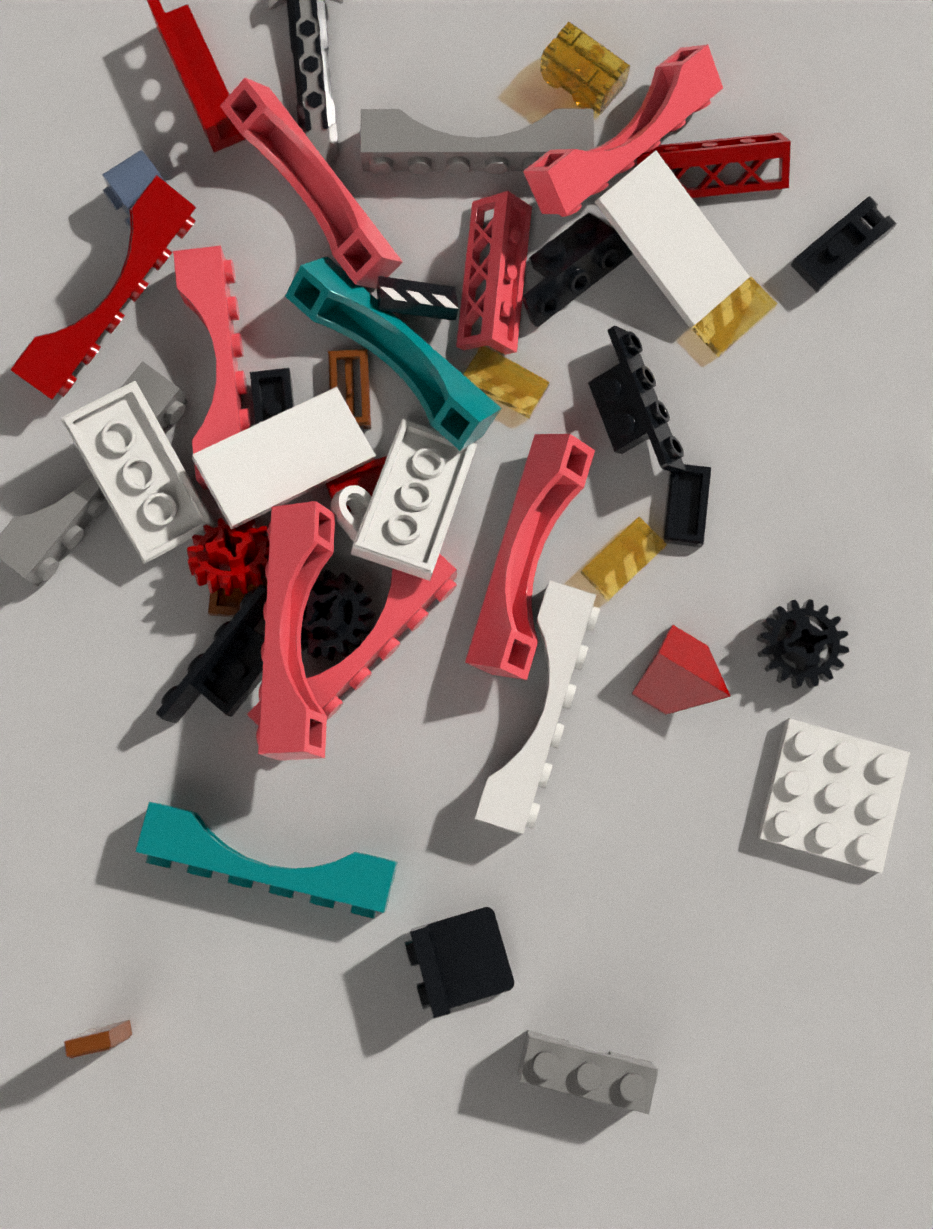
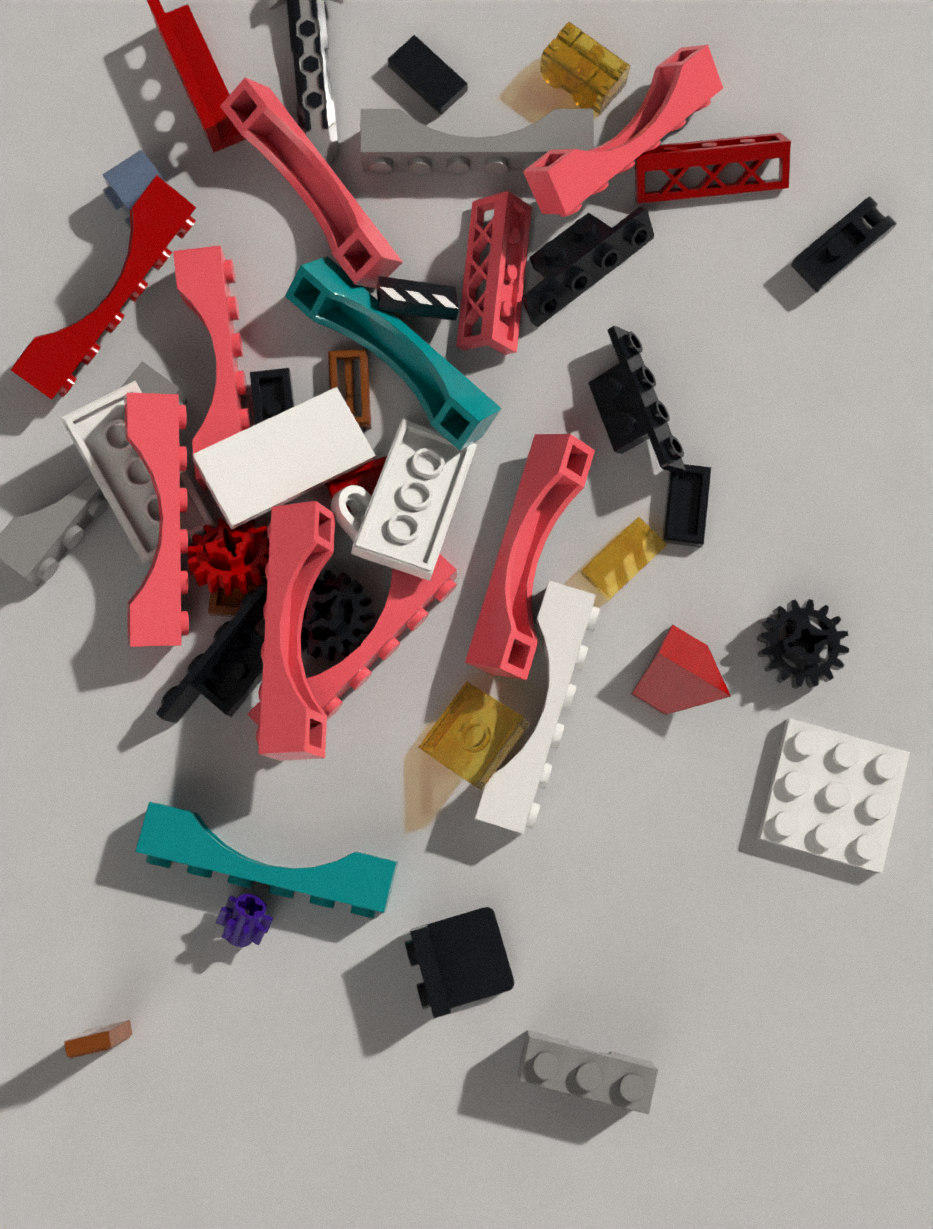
clear yellow tile [463,346,550,419] -> none
white tile [594,150,750,328] -> none
clear yellow tile [692,277,778,358] -> none
none -> coral arch [124,393,189,647]
none -> dark purple gear [216,894,273,948]
none -> black tile [387,35,468,115]
none -> clear yellow tile [418,681,530,791]

